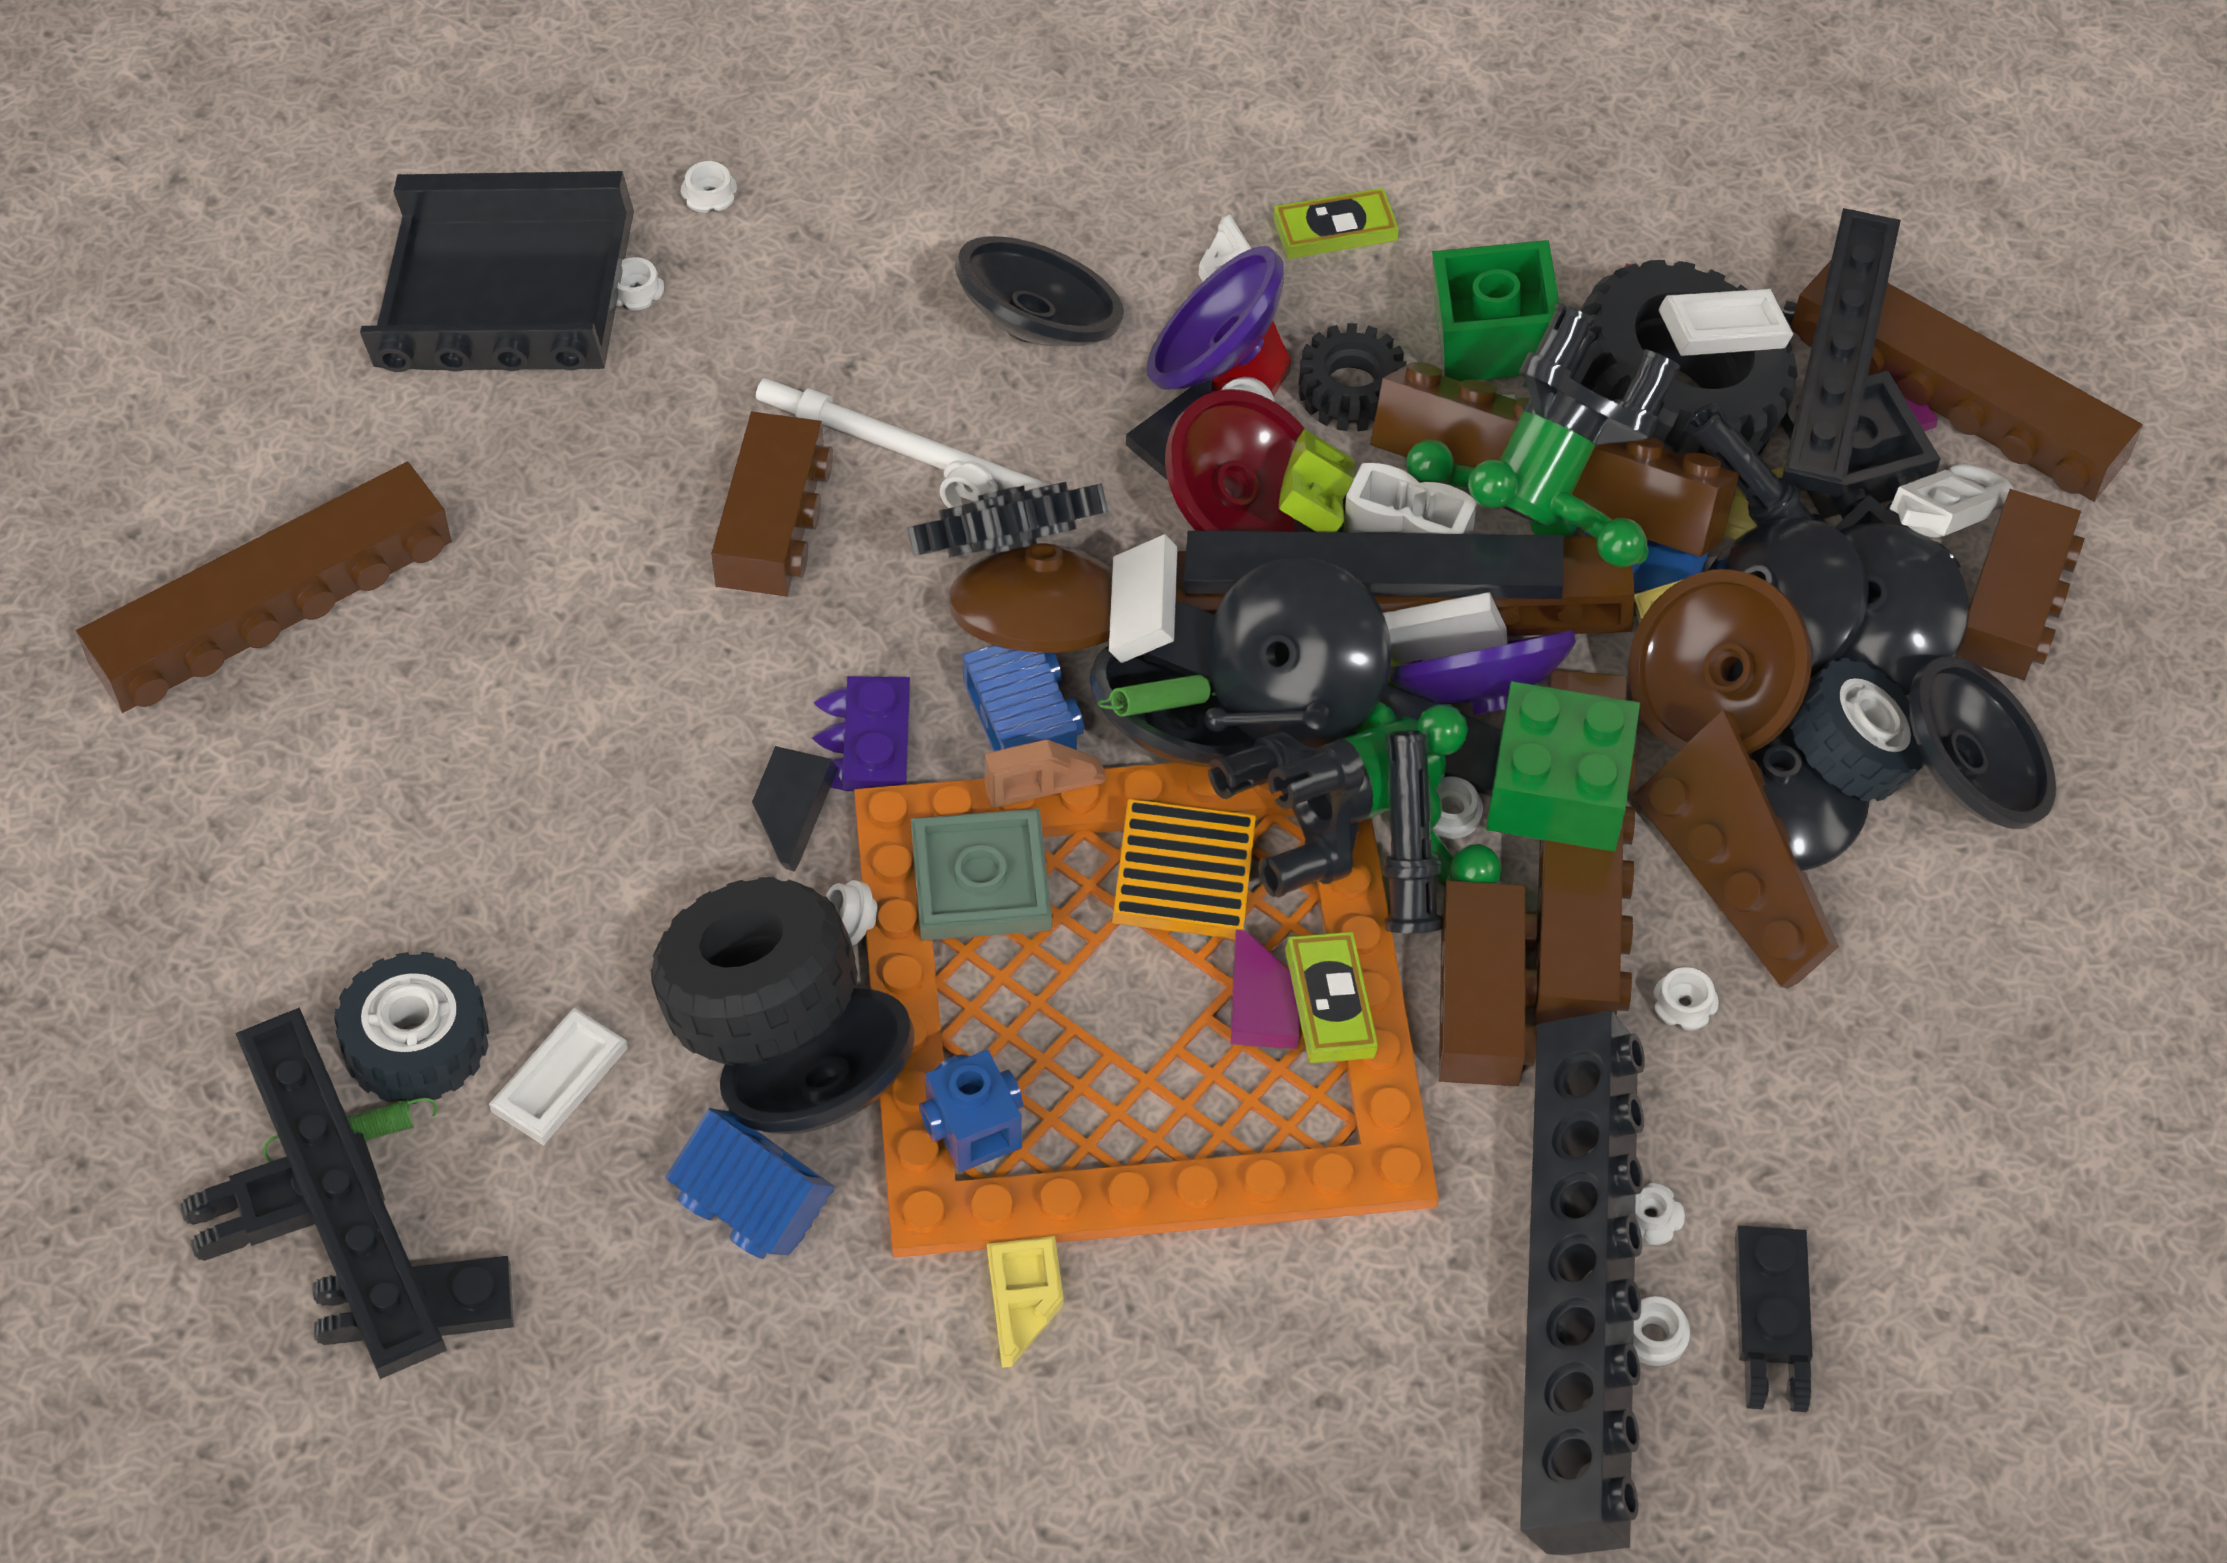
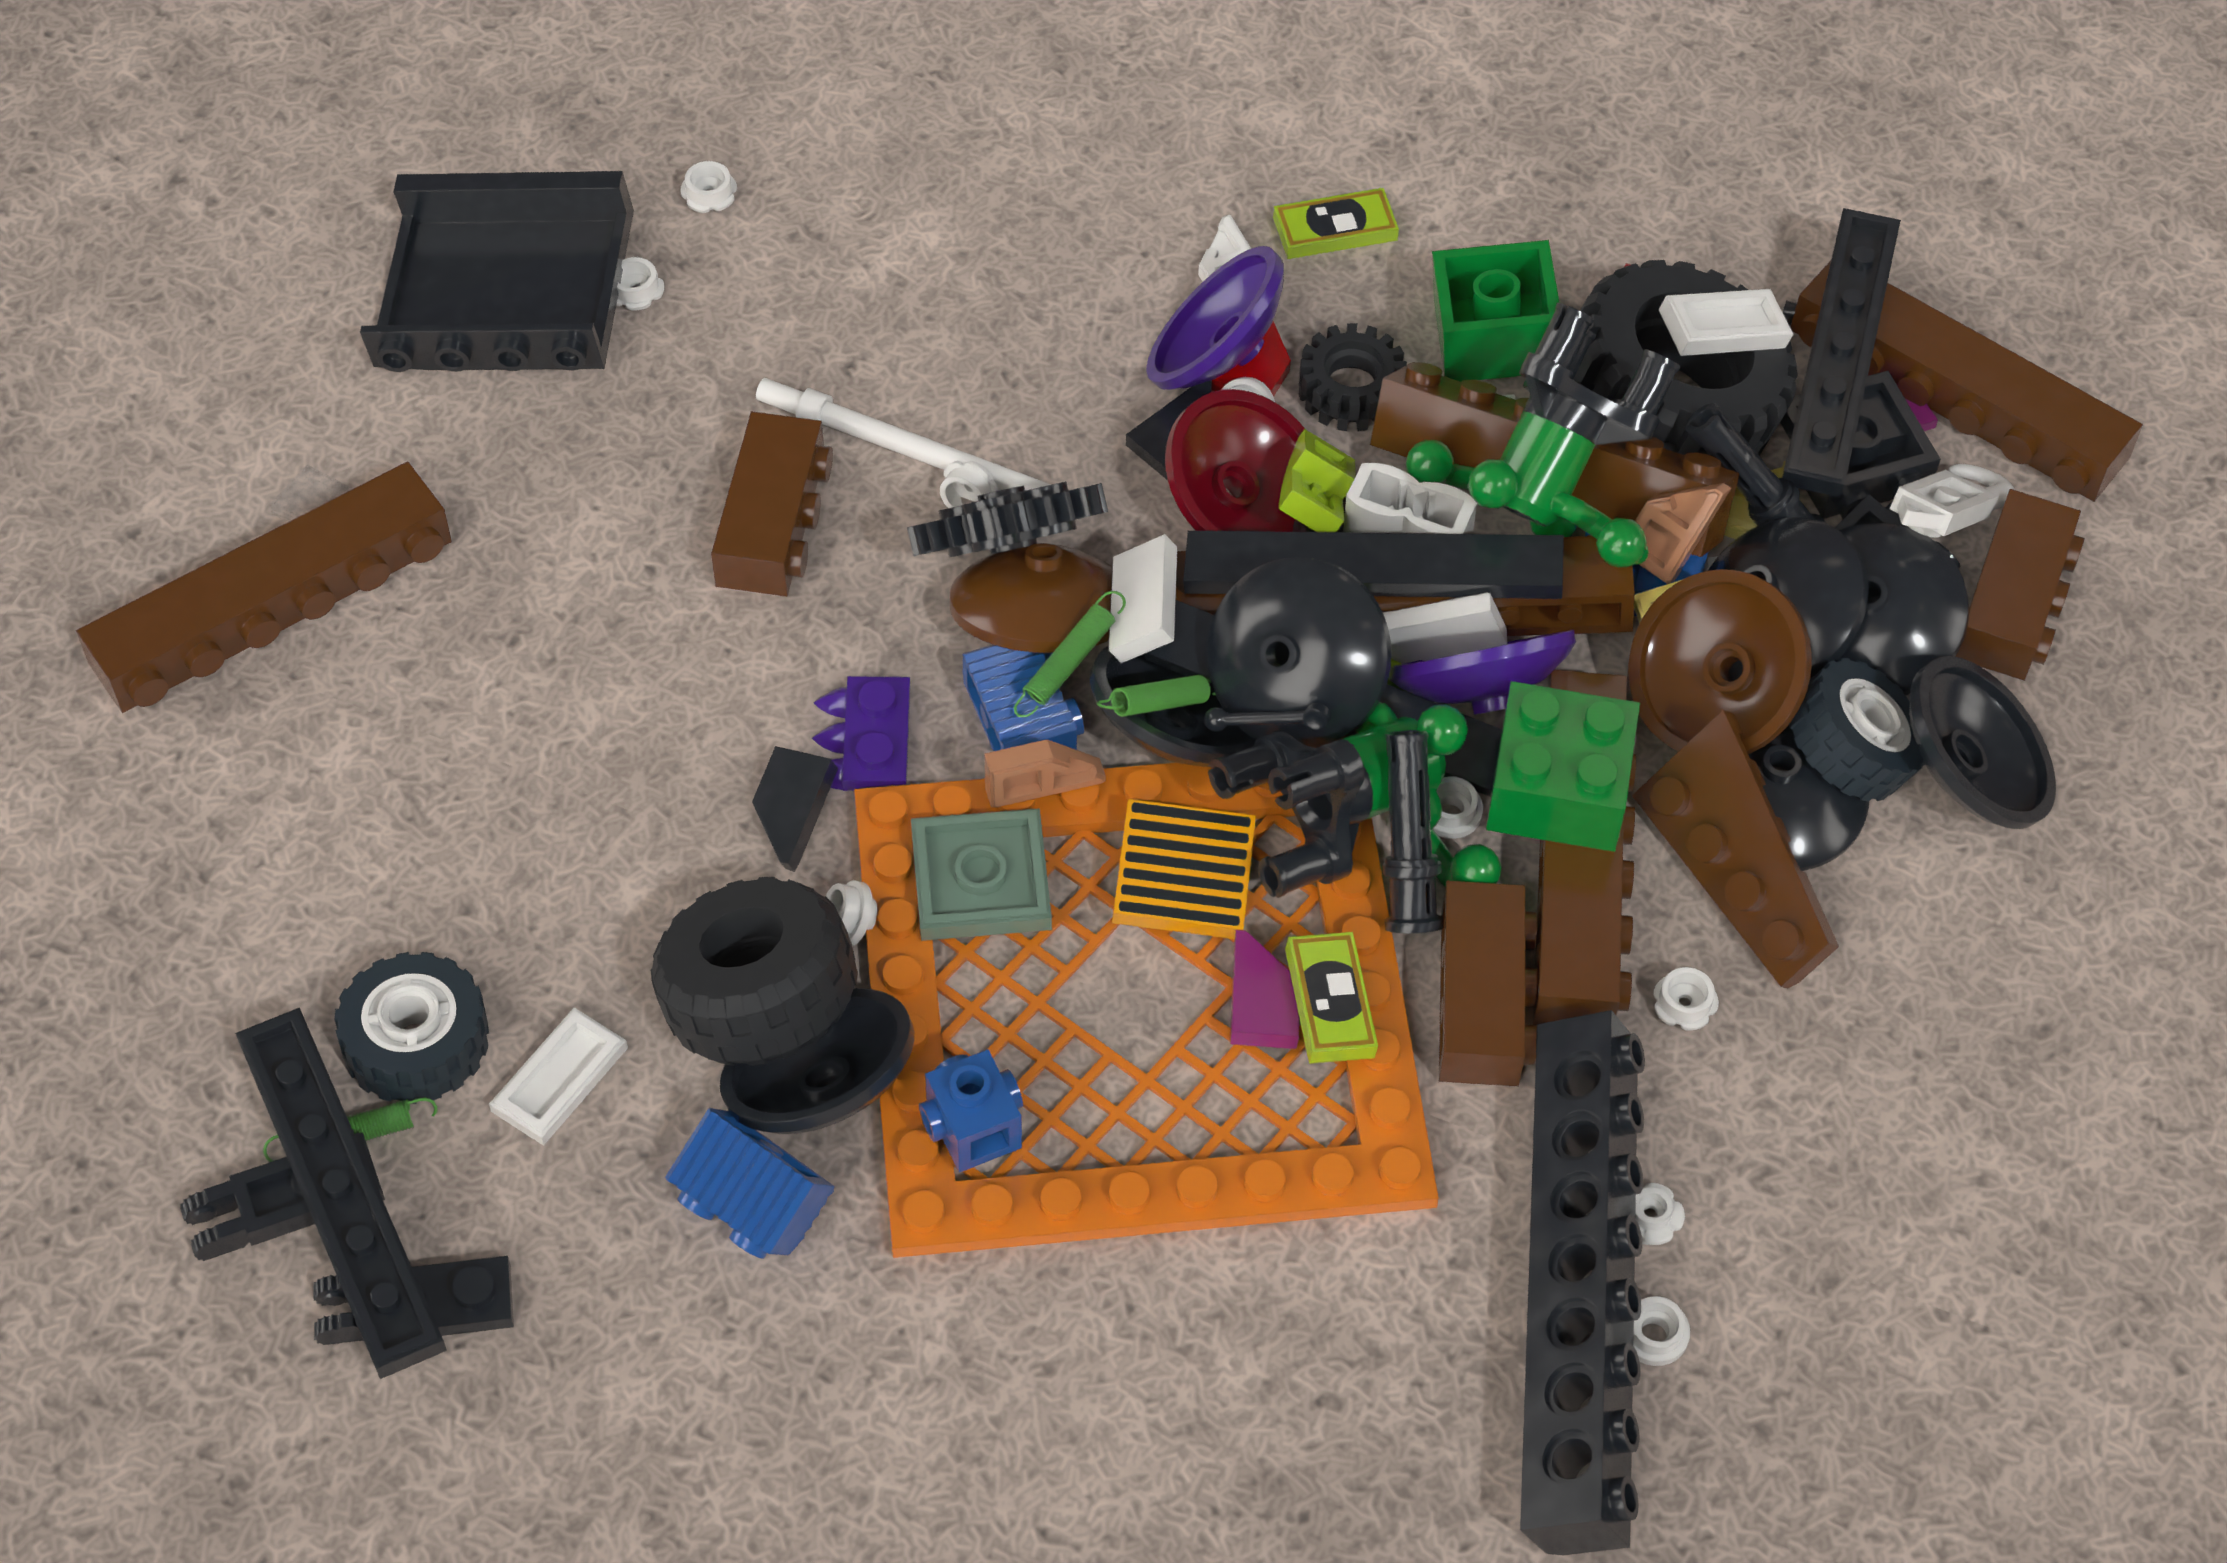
black dish [955,236,1124,346] -> none
light yellow tile [987,1236,1064,1368] -> none
black hinge [1735,1226,1813,1412] -> none
none -> bright green piece [1014,591,1126,718]
none -> nougat tile [1635,483,1731,584]

